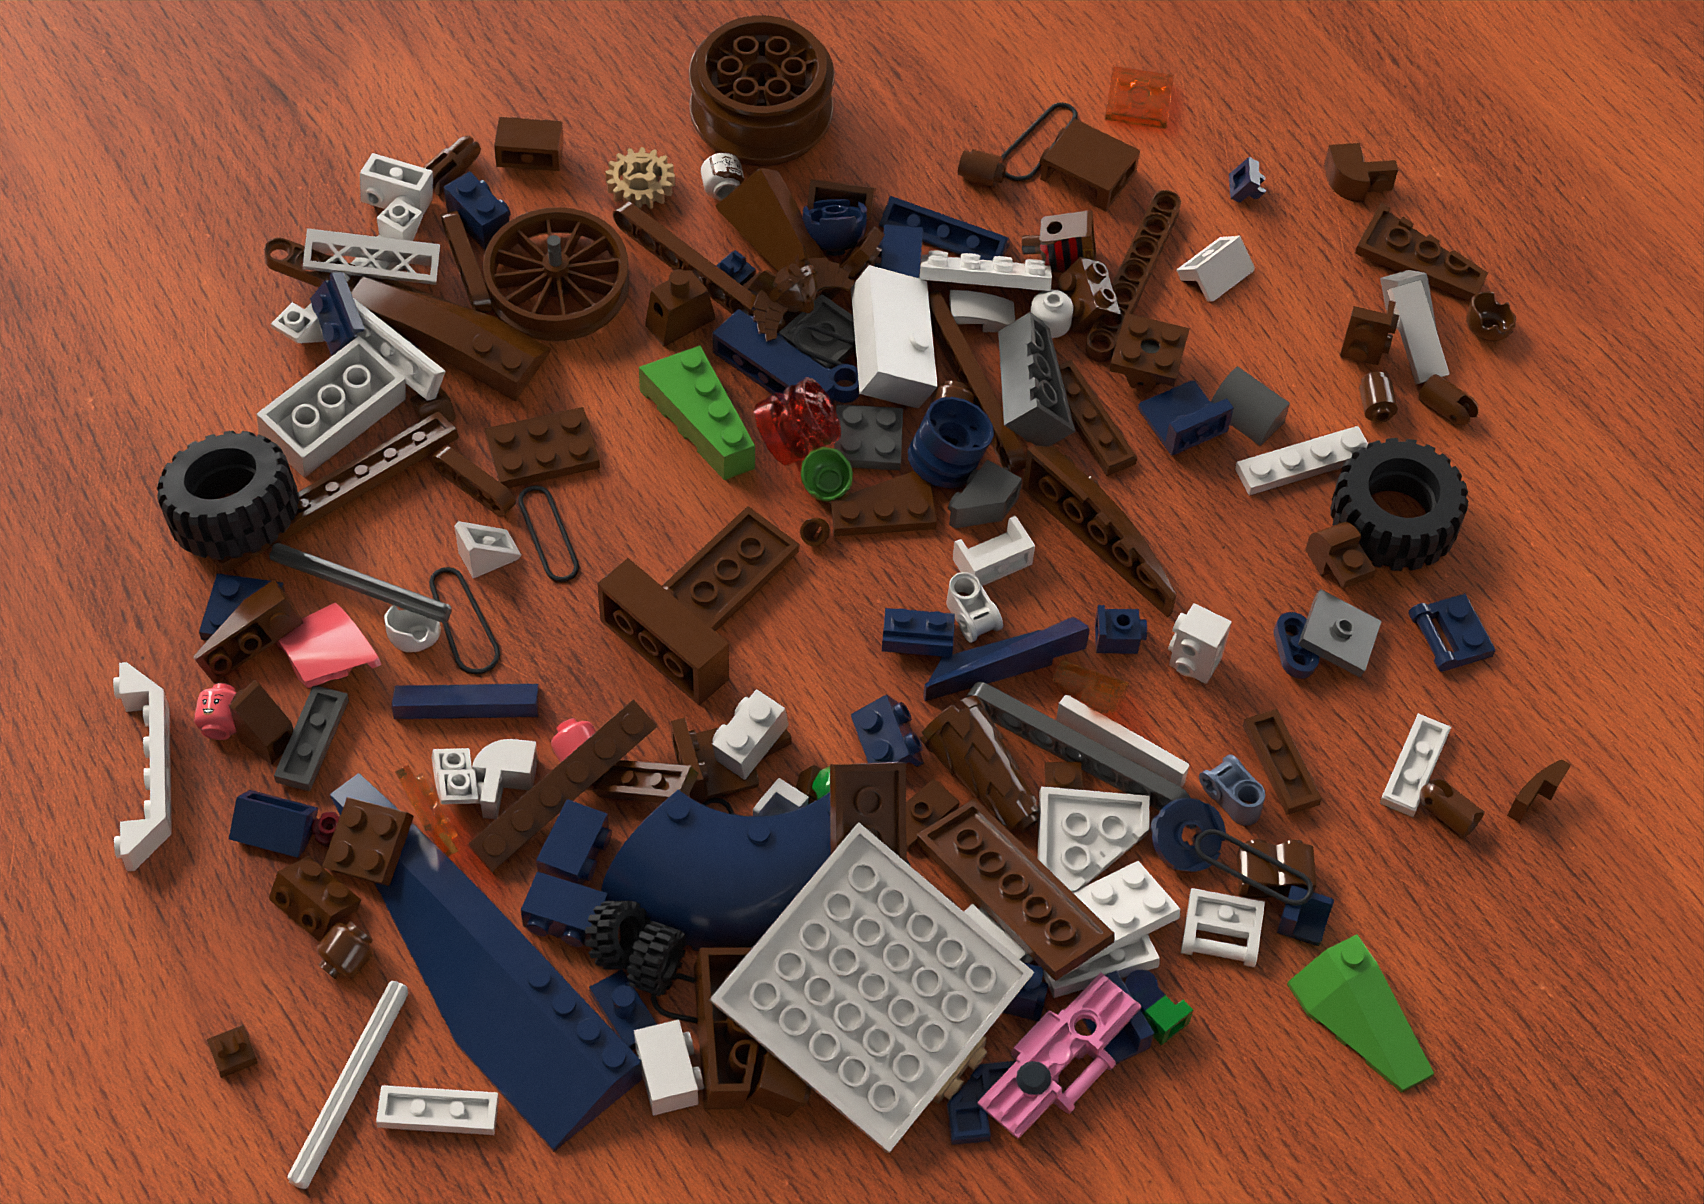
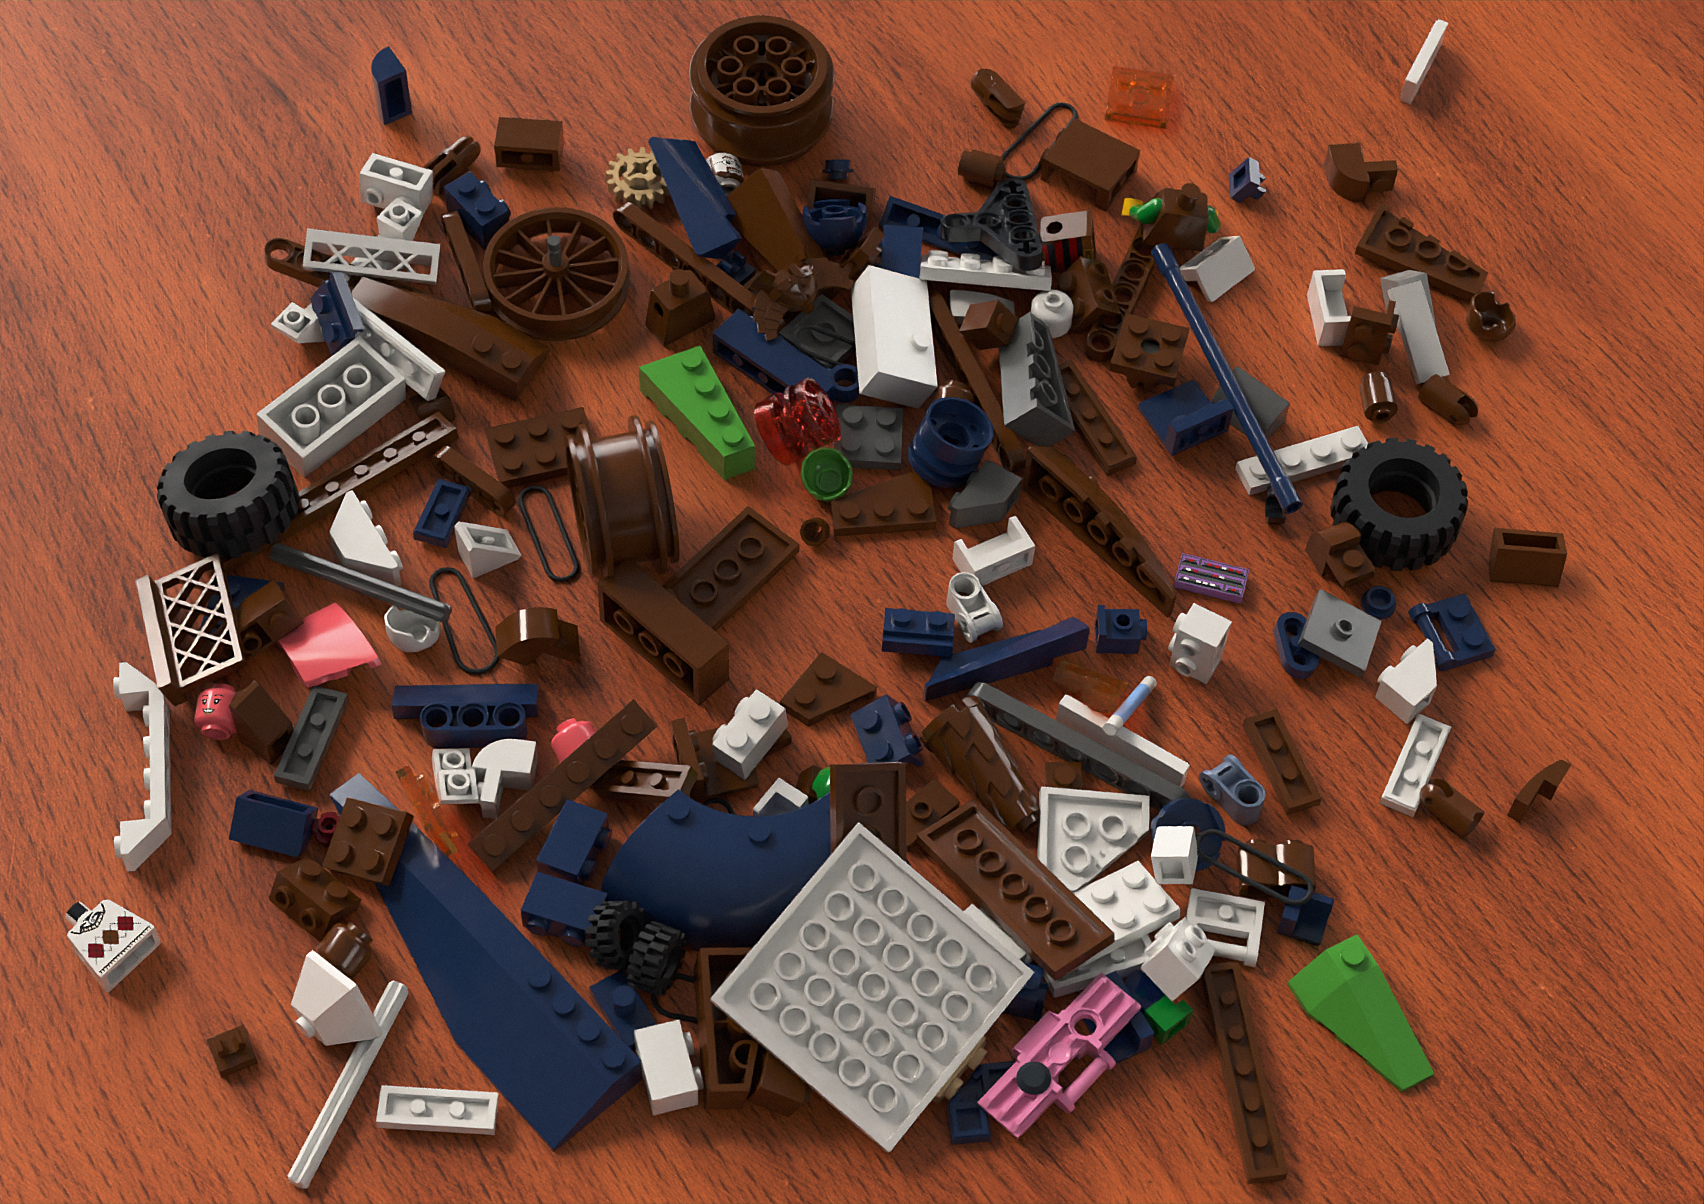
none -> white torso [65,899,161,993]
none -> fence [135,553,247,706]
none -> white slope [291,950,383,1046]
none -> white slope [329,490,403,586]
none -> dark blue brick [371,46,412,125]
none -> dark blue plate [413,479,471,548]
none -> dark blue beam [420,701,528,748]
none -> reddish brown brick [495,607,580,666]
none -> reddish brown wheel [564,415,680,578]
none -> dark blue wedge [648,137,742,260]
none -> reddish brown wing [780,652,877,727]
none -> dark blue plate [822,159,854,180]
none -> black beam [941,178,1042,271]
none -> reddish brown brick [959,300,1019,350]
none -> reddish brown arm [971,69,1026,128]
none -> bar [1103,676,1157,736]
none -> reddish brown torso [1121,183,1221,252]
none -> white brick [1141,917,1216,1001]
none -> dark blue piece [1151,243,1303,514]
none -> white panel [1151,827,1198,884]
none -> tile [1174,553,1249,604]
none -> reddish brown plate [1201,961,1288,1184]
none -> black piece [1265,485,1286,524]
none -> white panel [1307,269,1351,346]
none -> dark blue plate [1361,586,1396,620]
none -> white slope [1375,638,1437,724]
none -> white tile [1400,19,1448,105]
none -> reddish brown brick [1489,528,1567,587]

